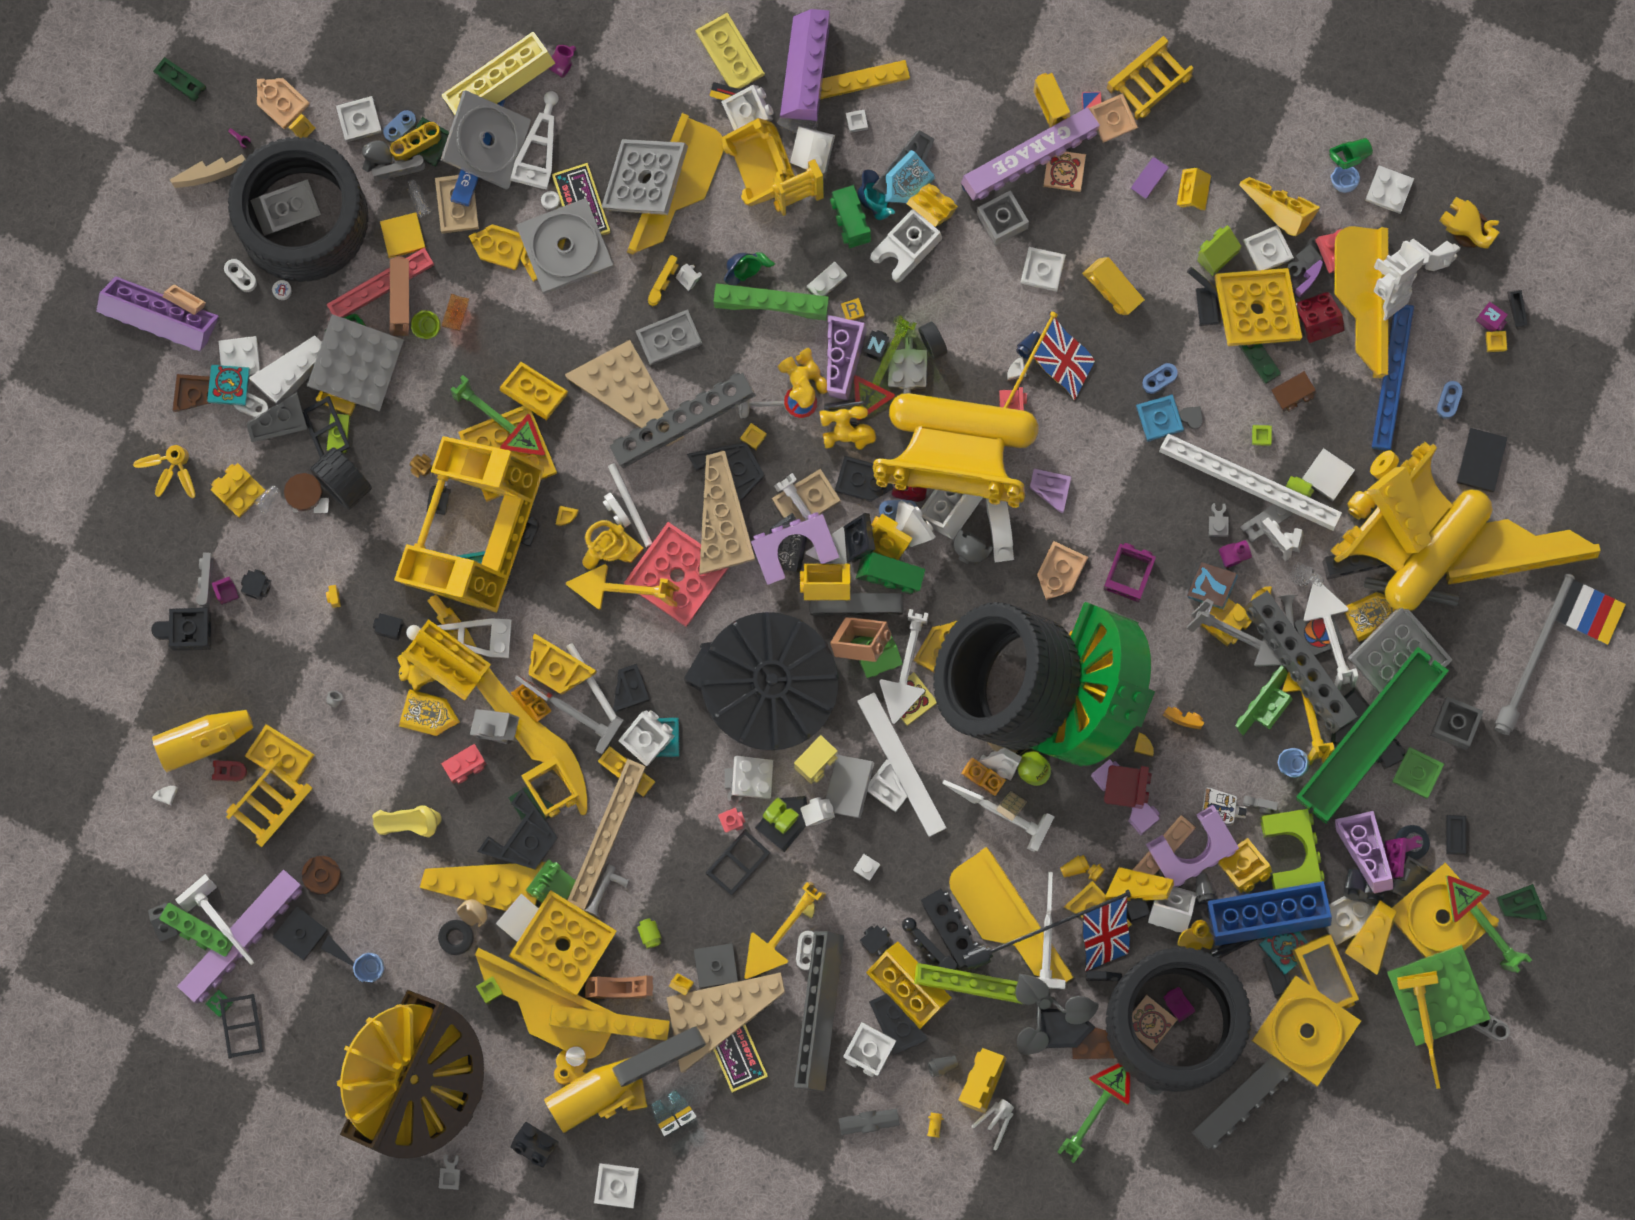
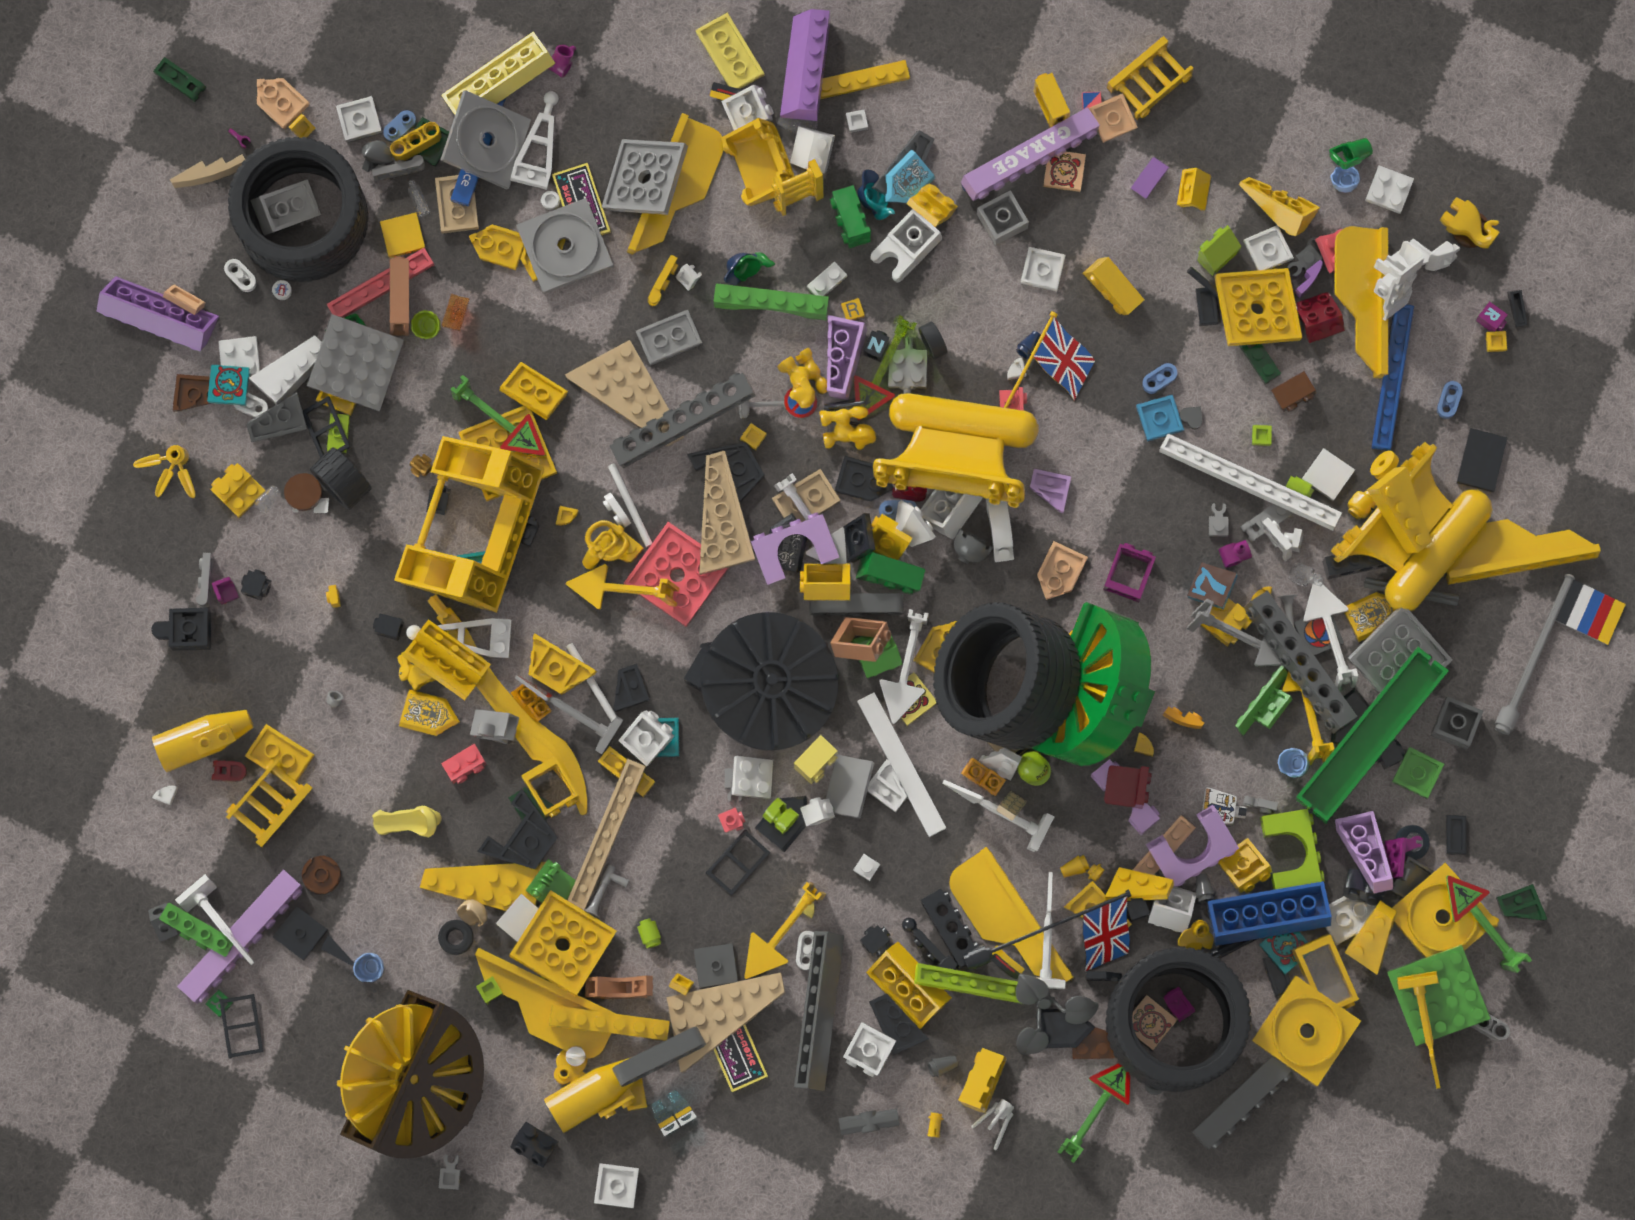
none -> sticker [990,945,1025,979]

